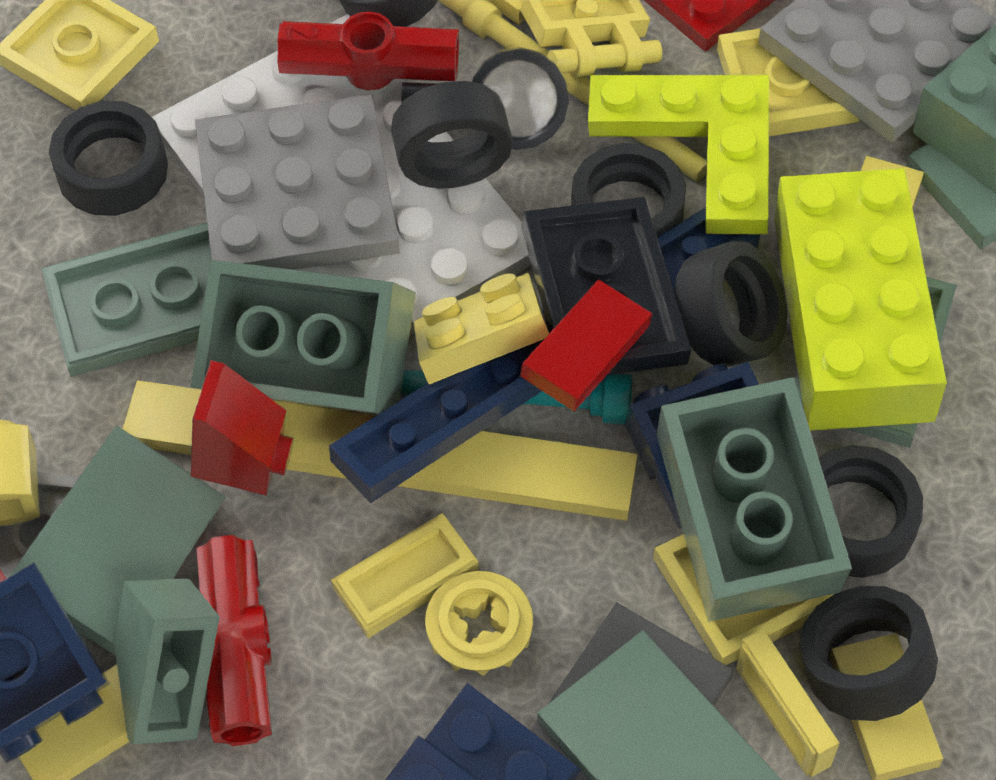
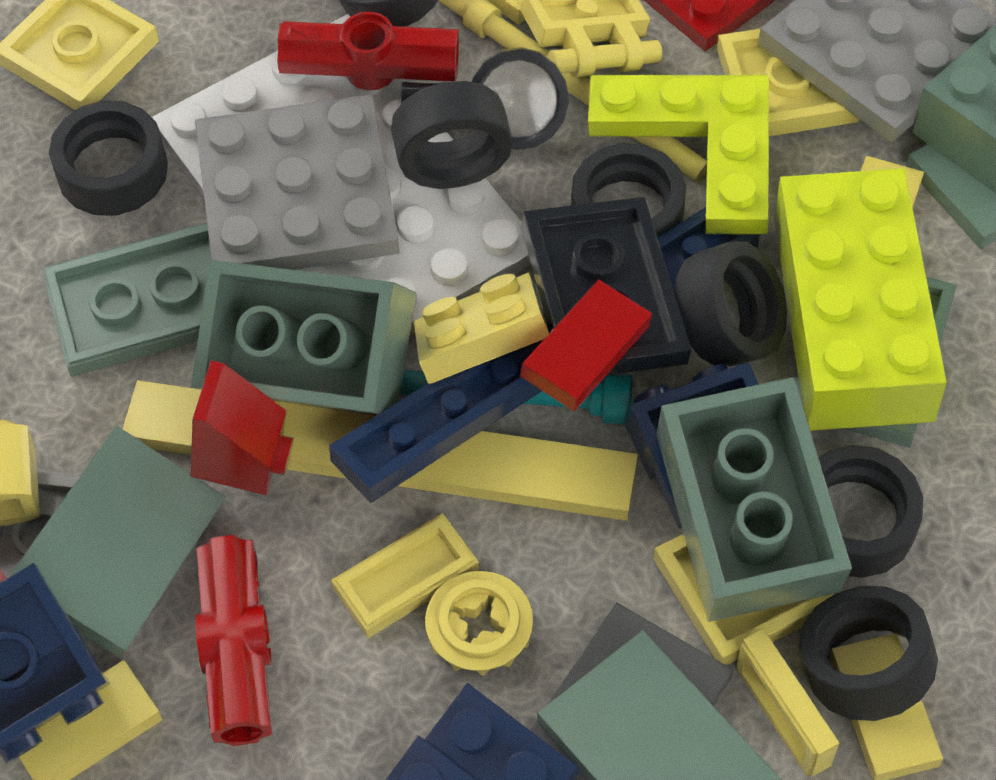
sand green slope [114,579,220,745] -> none

